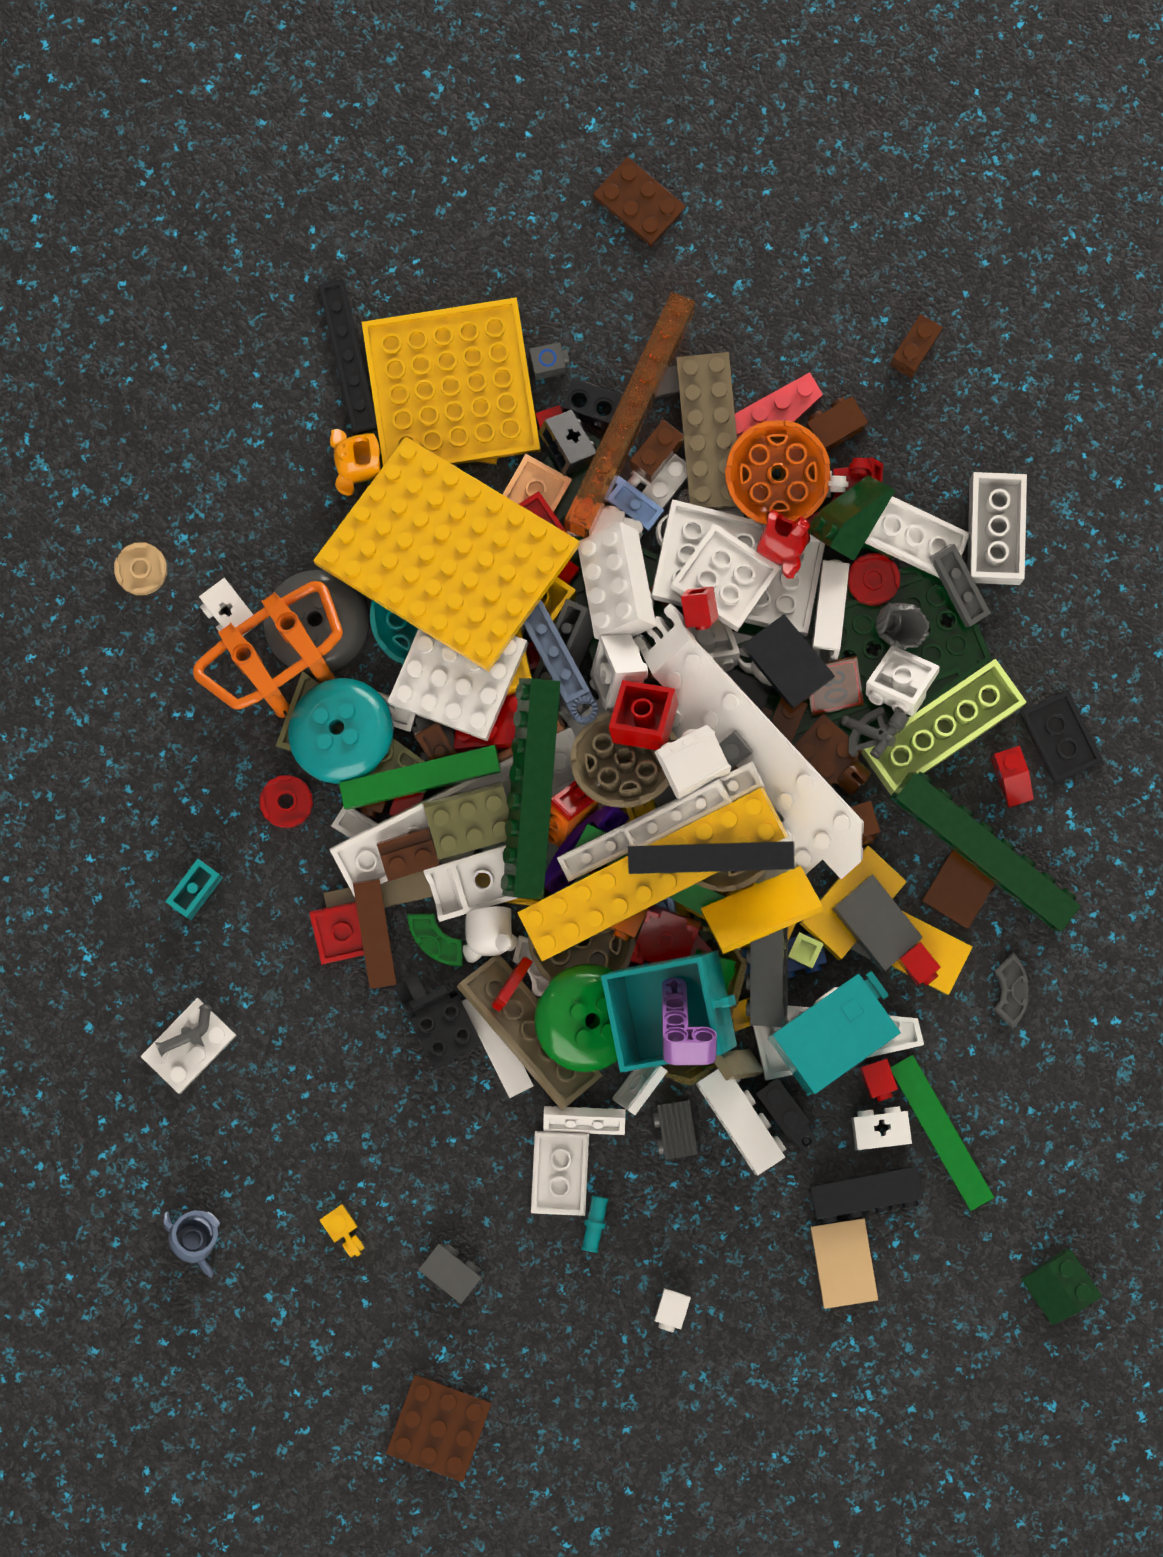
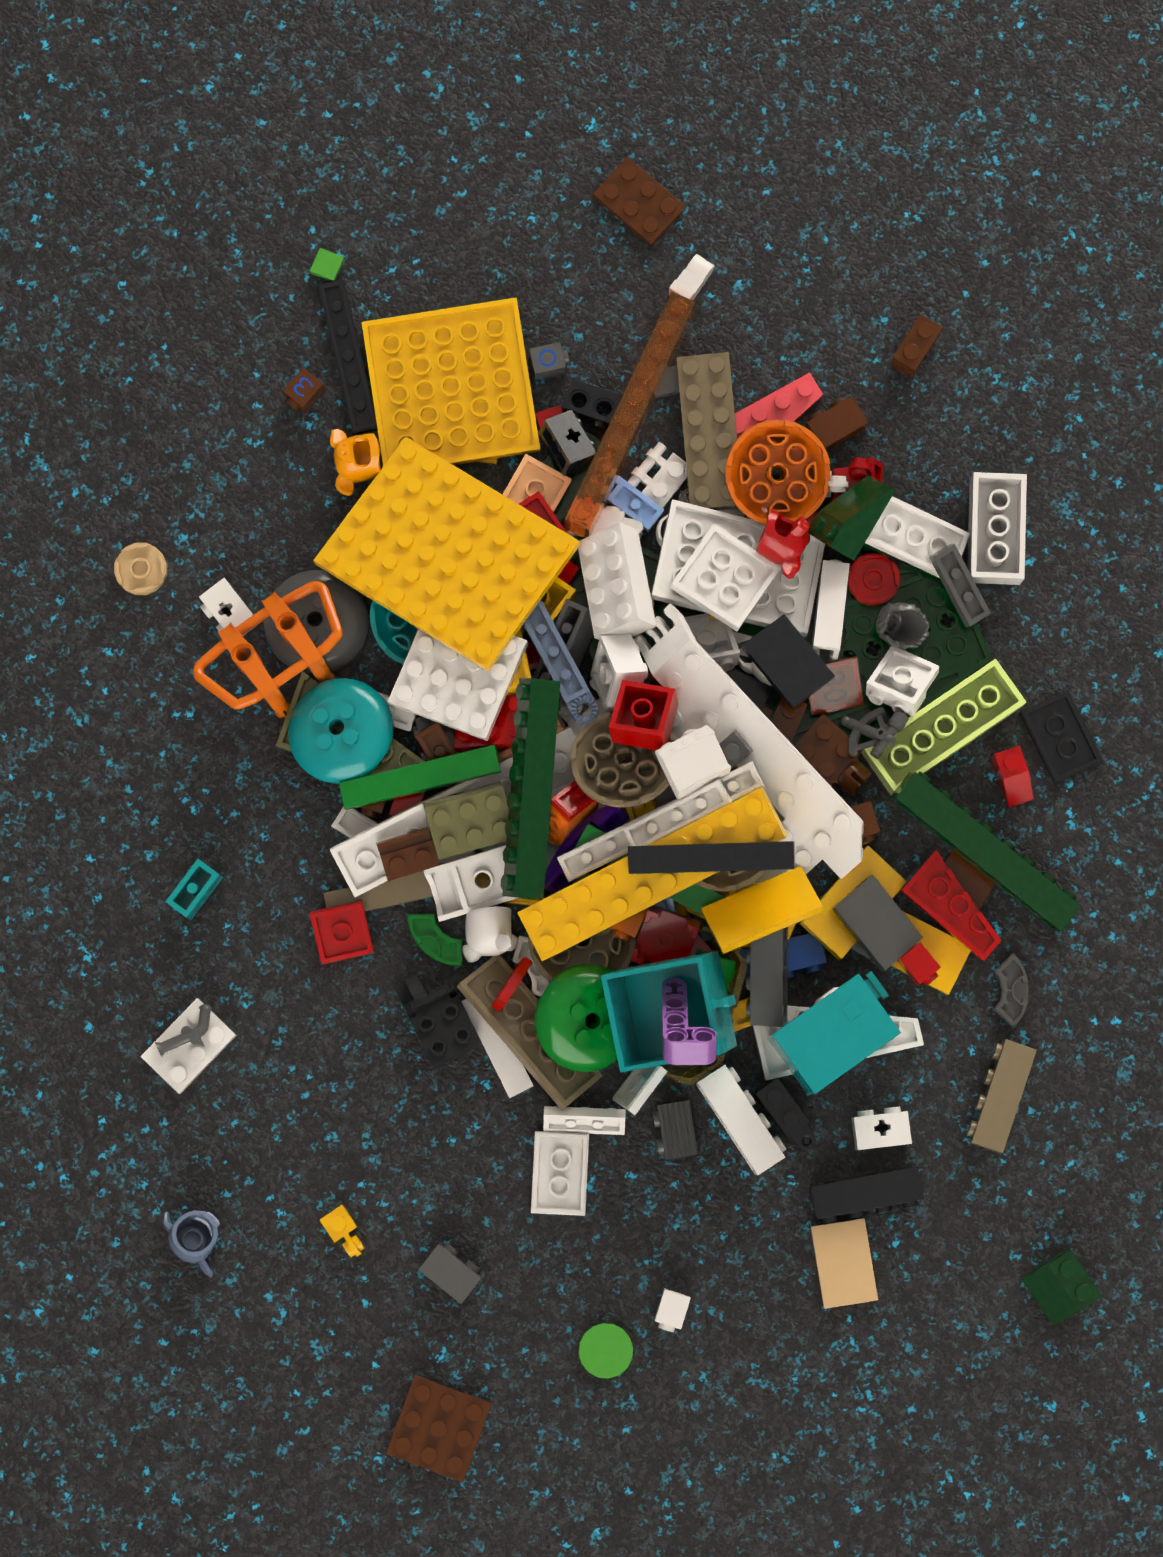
red tile [260,775,313,828] -> none
reddish brown tile [353,878,396,989] -> none
teal pin [581,1195,609,1253] -> none
reddish brown brick [630,419,684,483] -> none
red brick [681,586,719,630] -> none
dark tan tile [714,1049,764,1081] -> none
yellowish green plate [788,932,824,969] -> none
red brick [859,1059,898,1102] -> none
green tile [890,1055,994,1211] -> none
none -> reddish brown brick [283,367,326,414]
none -> bright green tile [310,248,345,282]
none -> bright green tile [579,1323,633,1379]
none -> white leg [669,254,714,308]
none -> red wing [901,850,1002,961]
none -> dark tan brick [966,1039,1037,1153]

